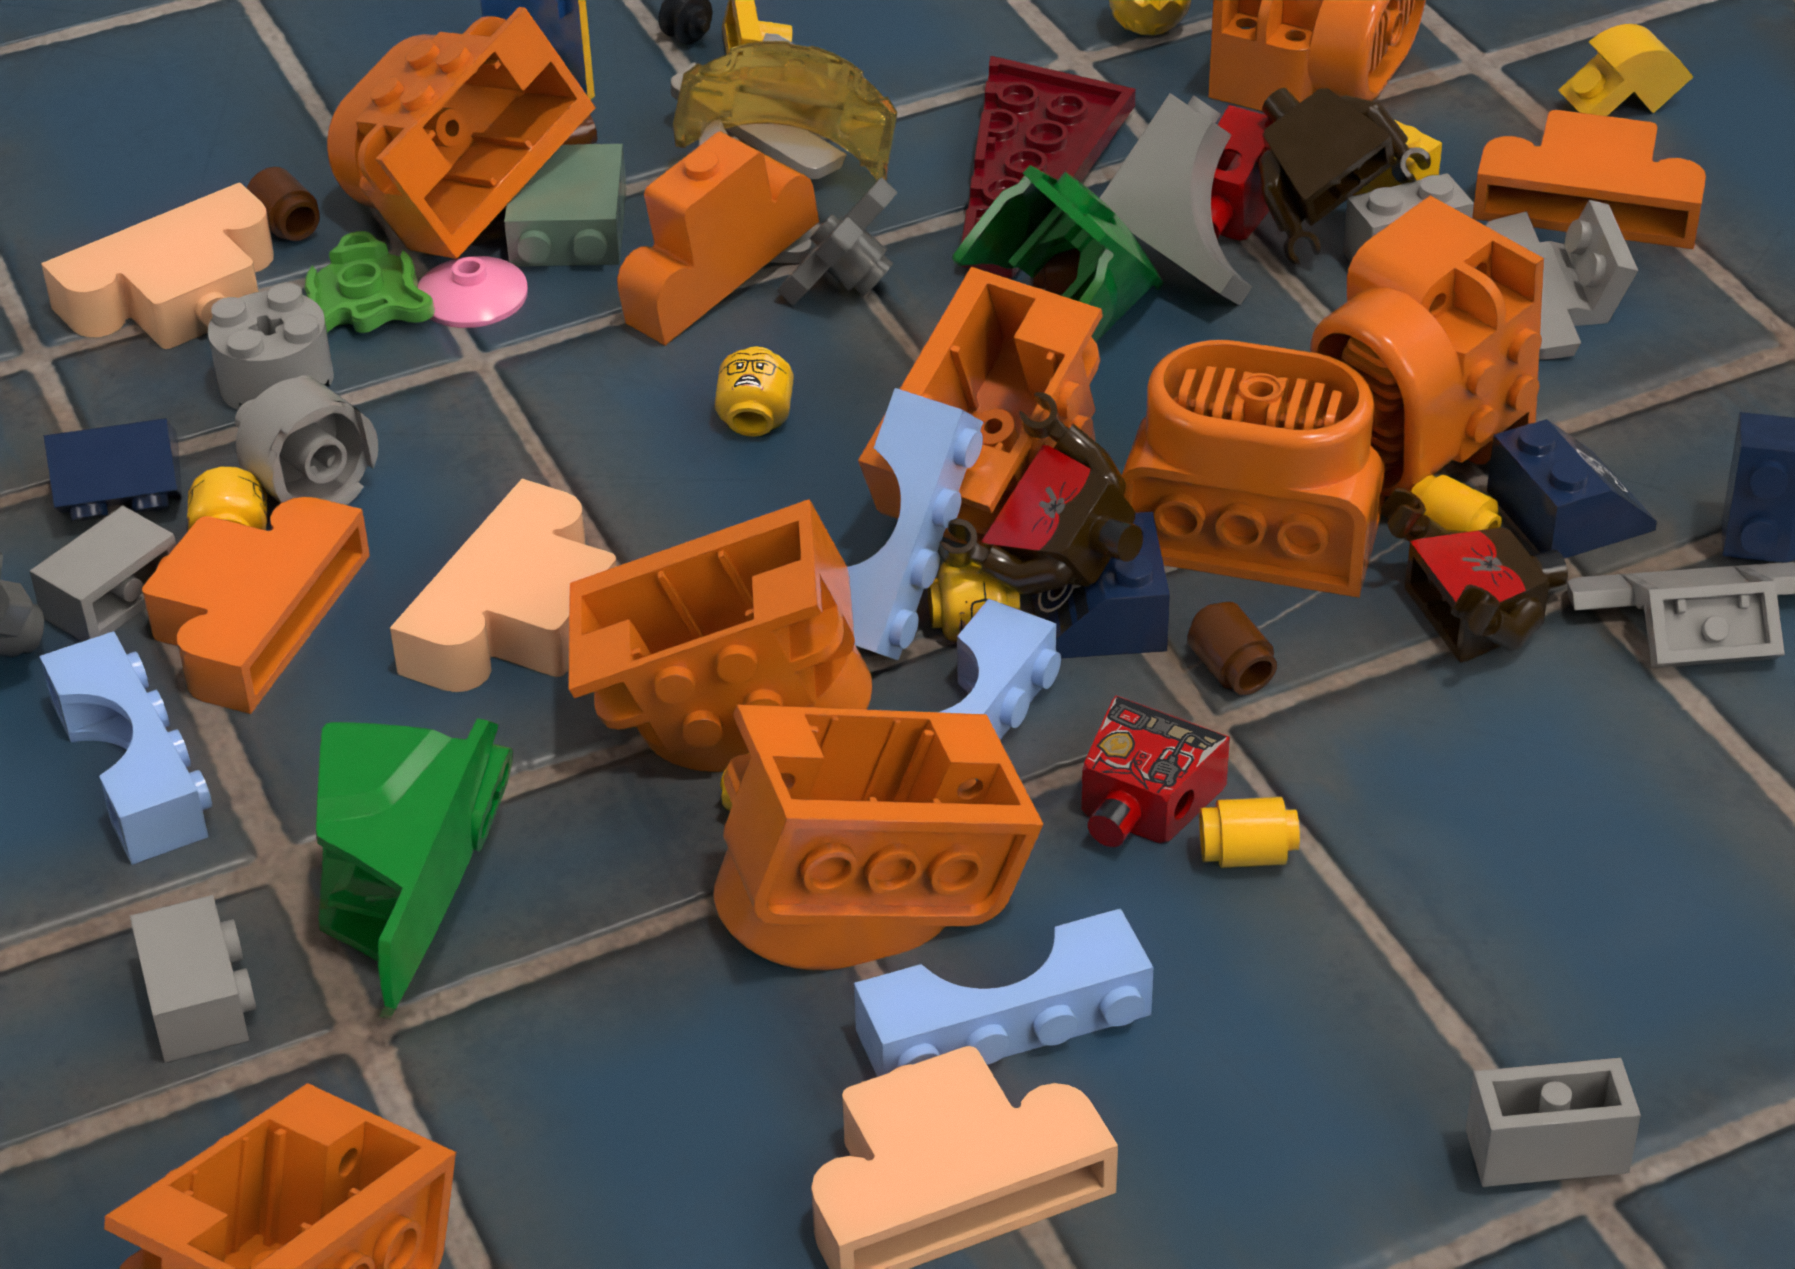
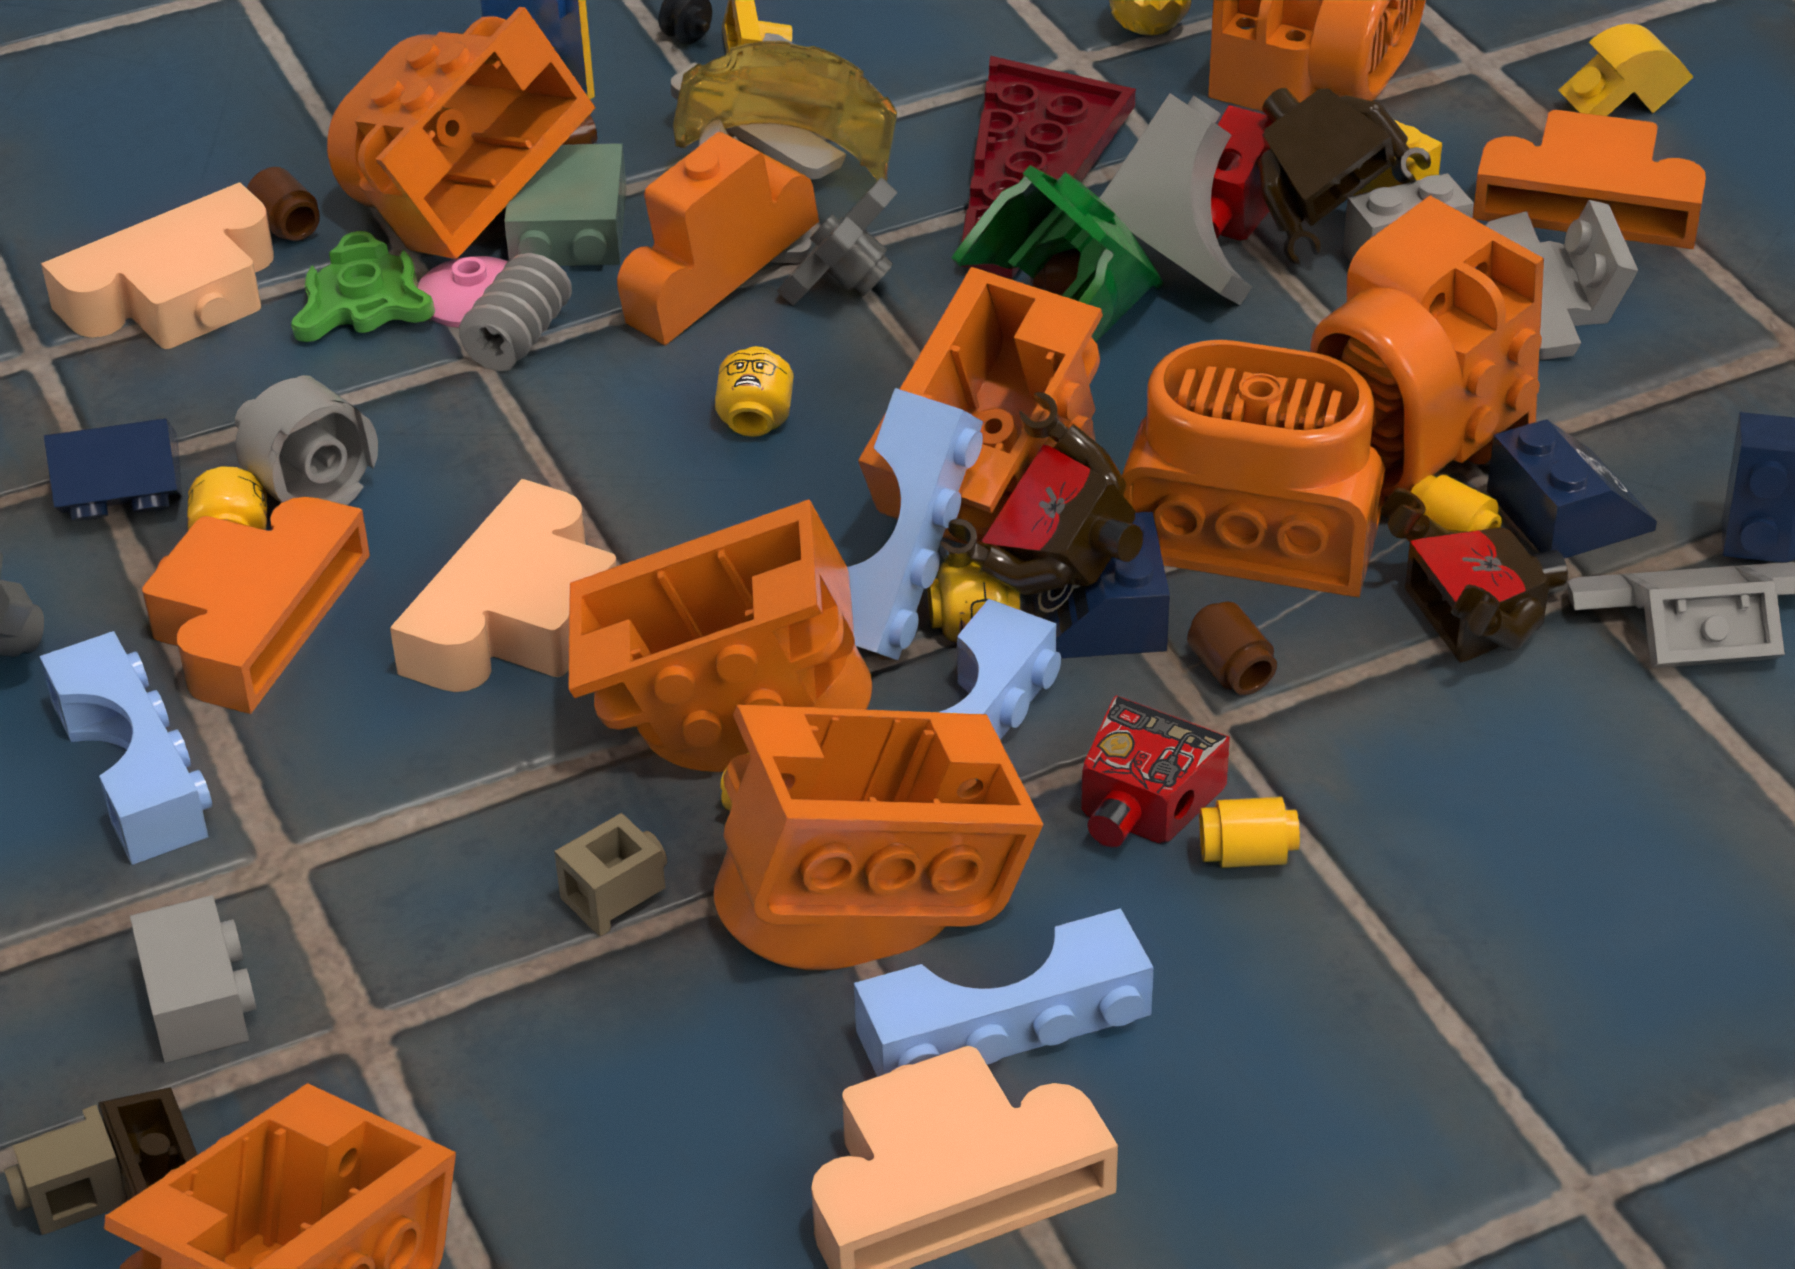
light grey brick [29,506,176,642] -> none
light grey brick [208,282,334,410] -> none
green piece [316,718,513,1020] -> none
light grey brick [1465,1058,1641,1187] -> none
none -> dark tan brick [4,1105,128,1235]
none -> dark brown brick [98,1087,198,1200]
none -> light grey piece [459,253,572,371]
none -> dark tan brick [554,813,667,936]

